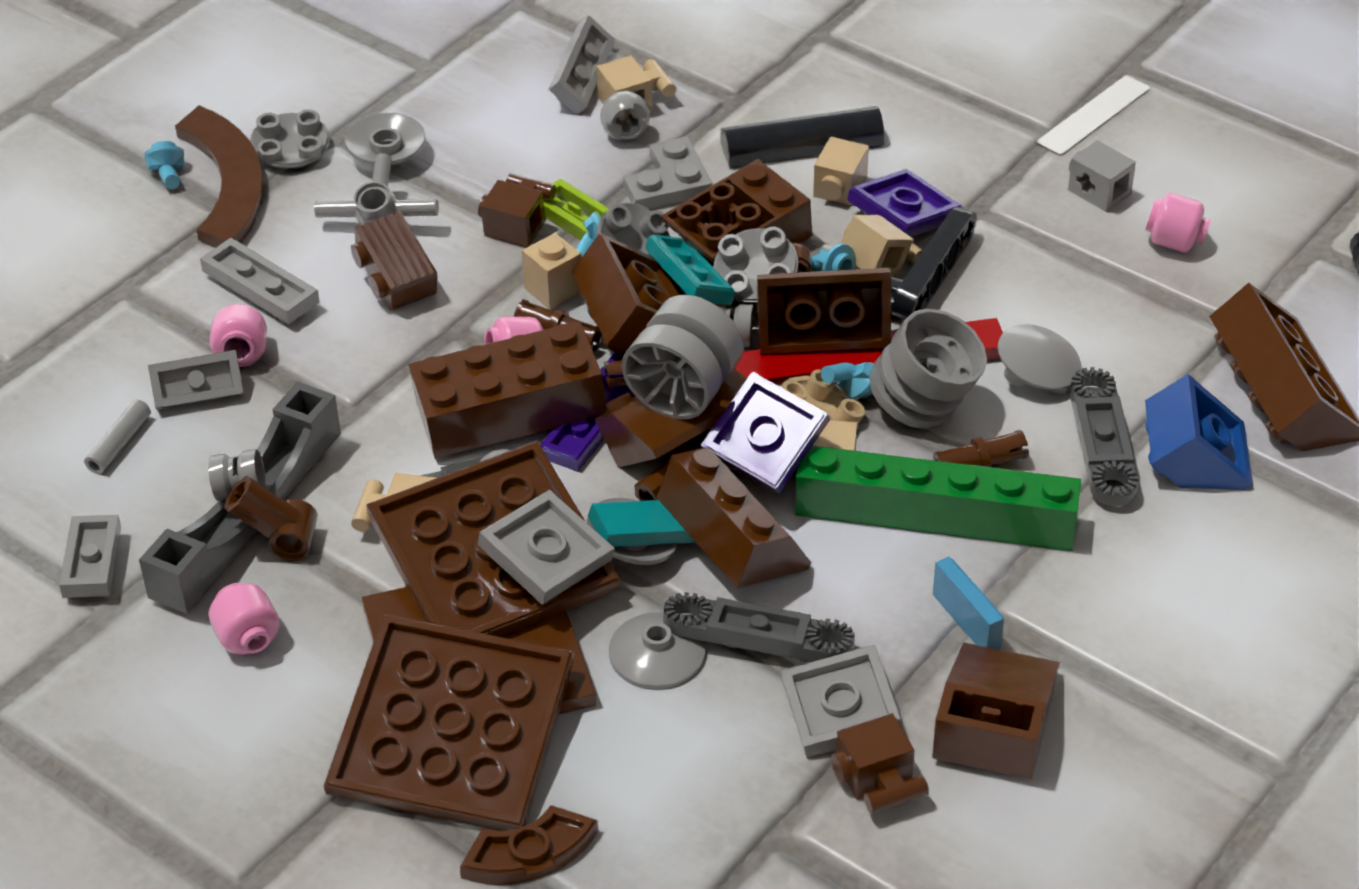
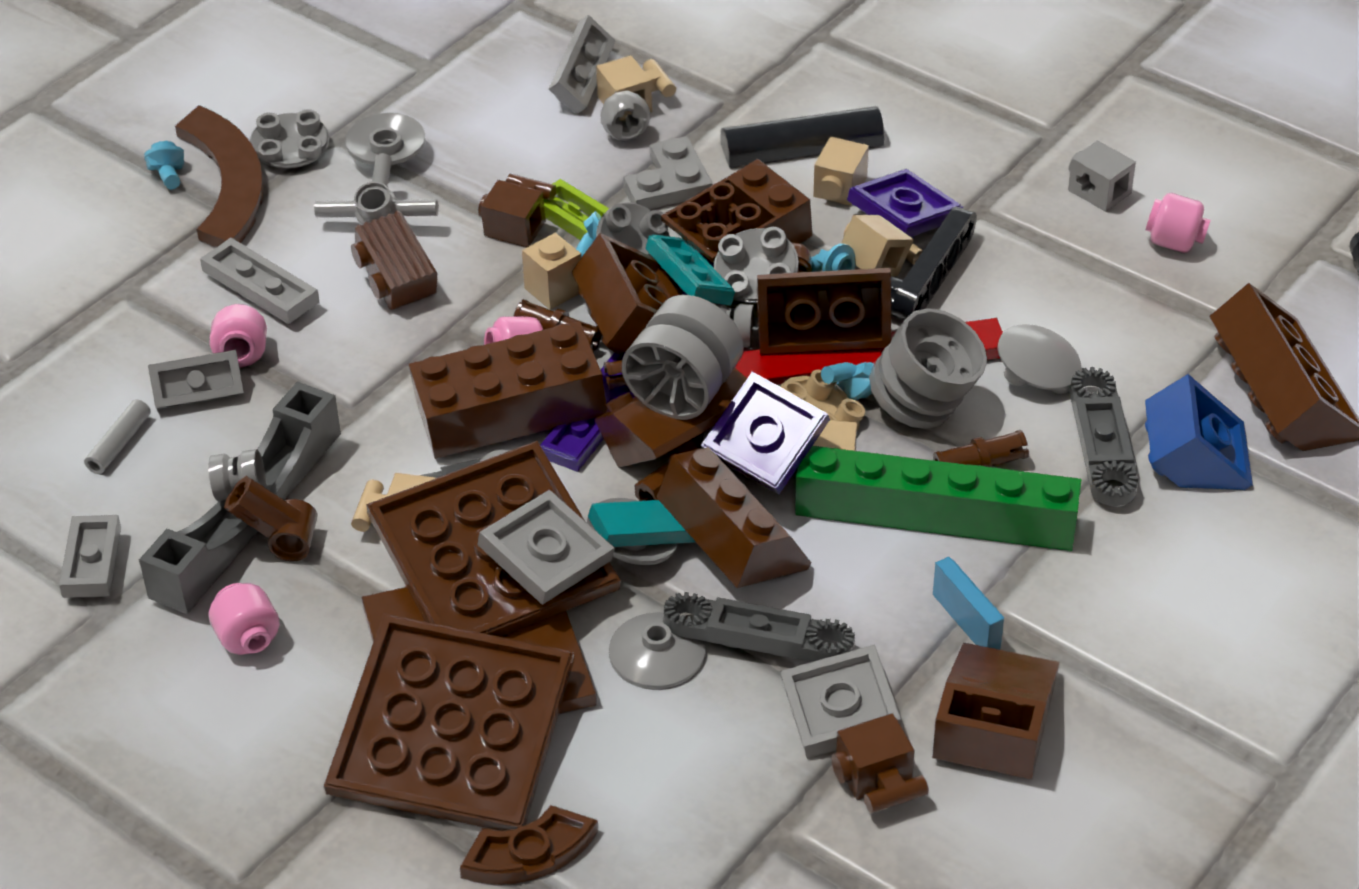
white sticker [1037,75,1150,155] -> none

